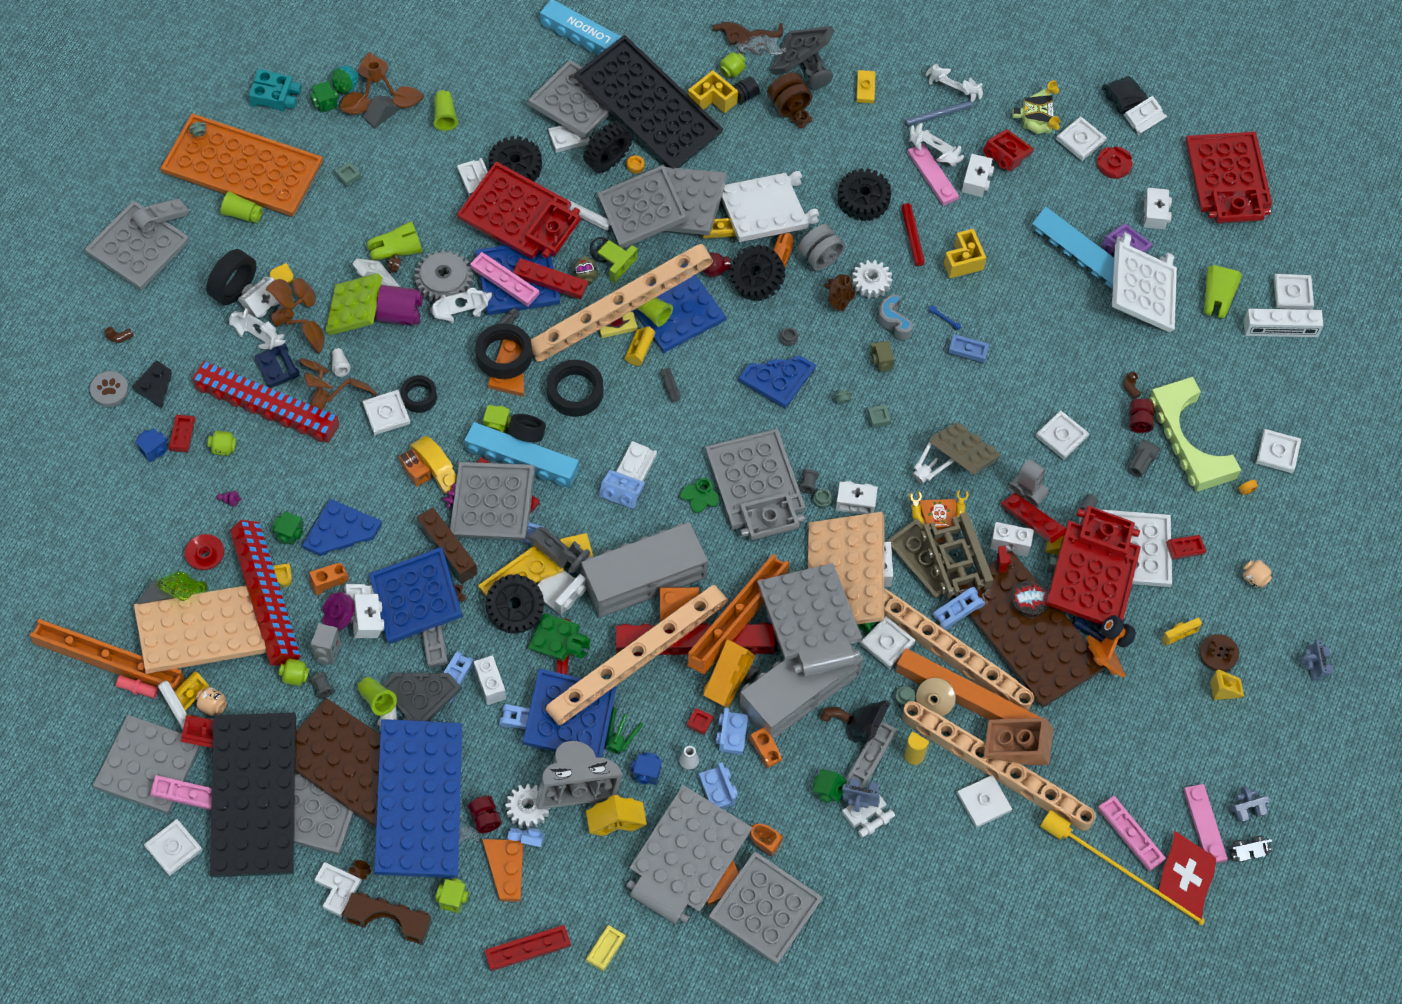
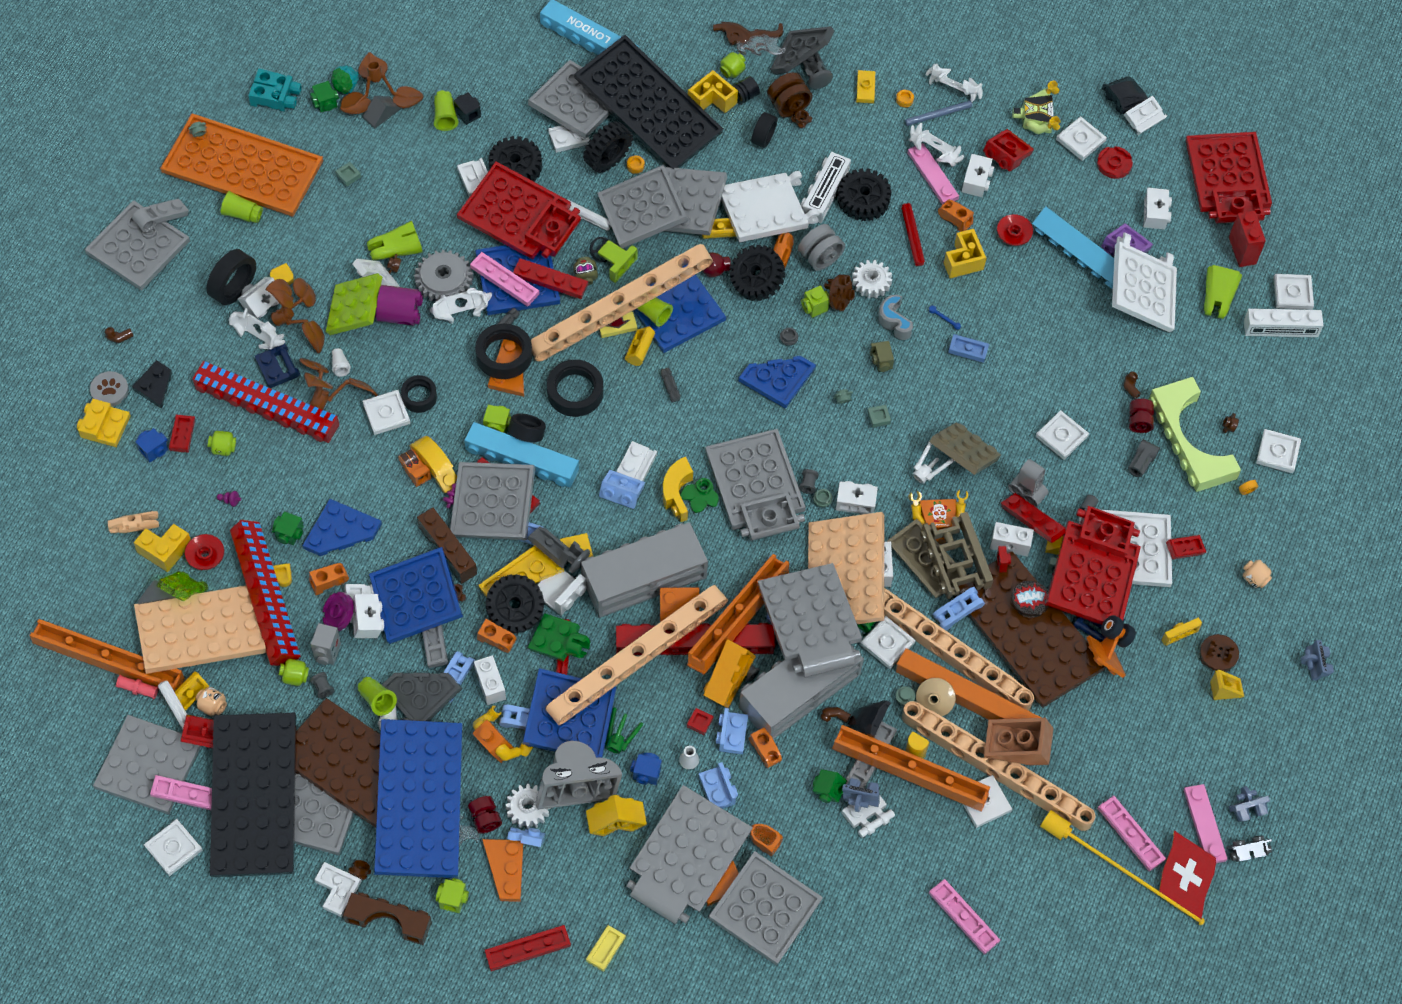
none -> yellow plate [77,399,131,447]
none -> light nougat hinge [108,511,159,533]
none -> yellow brick [133,523,191,572]
none -> black brick [454,92,481,125]
none -> torso [472,706,533,763]
none -> orange leg [477,619,517,653]
none -> yellow arch [663,456,693,522]
none -> black tyre [751,112,778,148]
none -> white brick [801,152,851,223]
none -> lime brick [801,285,829,318]
none -> orange tile [832,725,990,812]
none -> light orange tile [896,90,914,107]
none -> bright pink plate [929,879,1000,955]
none -> orange leg [938,199,974,232]
none -> red dish [997,214,1033,246]
none -> reddish brown plate [1222,413,1239,433]
none -> red brick [1229,211,1266,267]

